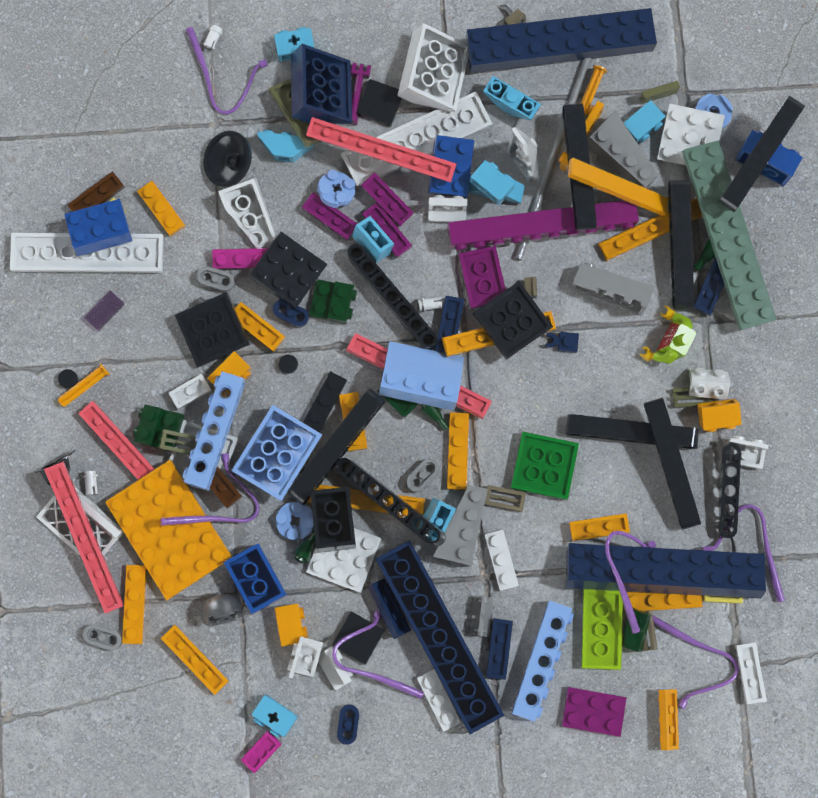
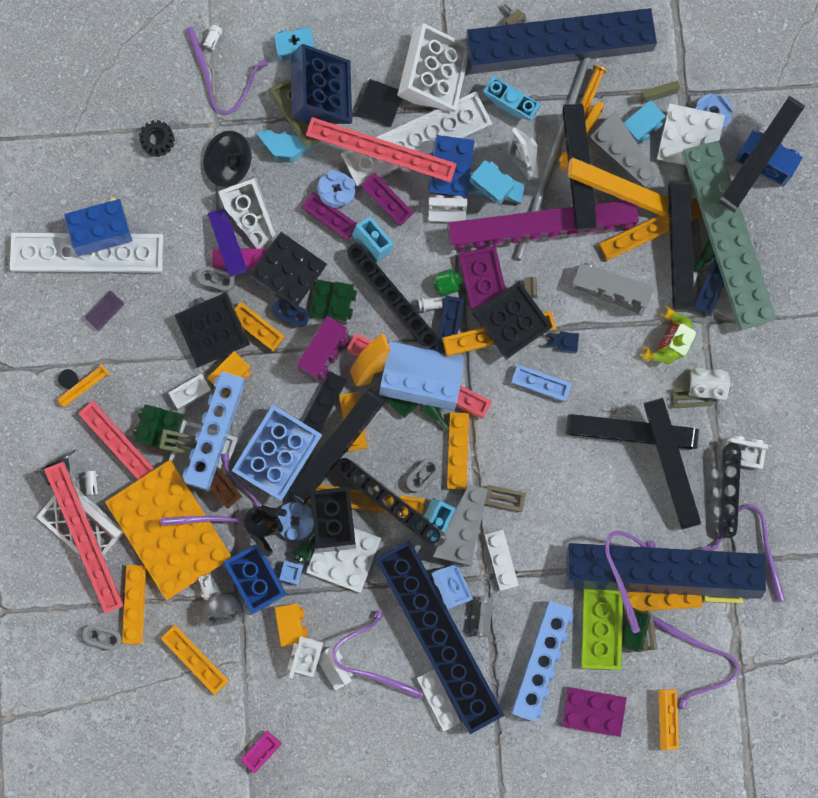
reddish brown plate [68,171,125,212] -> none
light orange plate [137,181,185,237] -> none
medium azure brick [252,694,299,738] -> none
black tile [279,354,298,374] -> none
black tile [332,611,385,665] -> none
dark blue plate [337,704,359,745] -> none
magenta hinge [351,62,371,125] -> none
magenta plate [362,202,412,258] -> none
dark blue plate [368,578,411,639] -> none
dark blue plate [486,618,513,680] -> none
green plate [511,431,579,500] -> none
light orange plate [569,513,630,542] -> none
light orange brick [697,398,742,432] -> none
white plate [735,642,767,704] -> none
none -> black tyre [139,120,175,157]
none -> white pin [198,574,216,600]
none -> dark purple tile [208,208,247,277]
none -> black piece [244,505,287,557]
none -> light blue plate [279,561,303,585]
none -> magenta brick [297,316,349,383]
none -> light orange slope [350,334,390,387]
none -> light blue plate [432,564,473,609]
none -> green head [433,269,462,296]
none -> light blue plate [511,365,572,402]

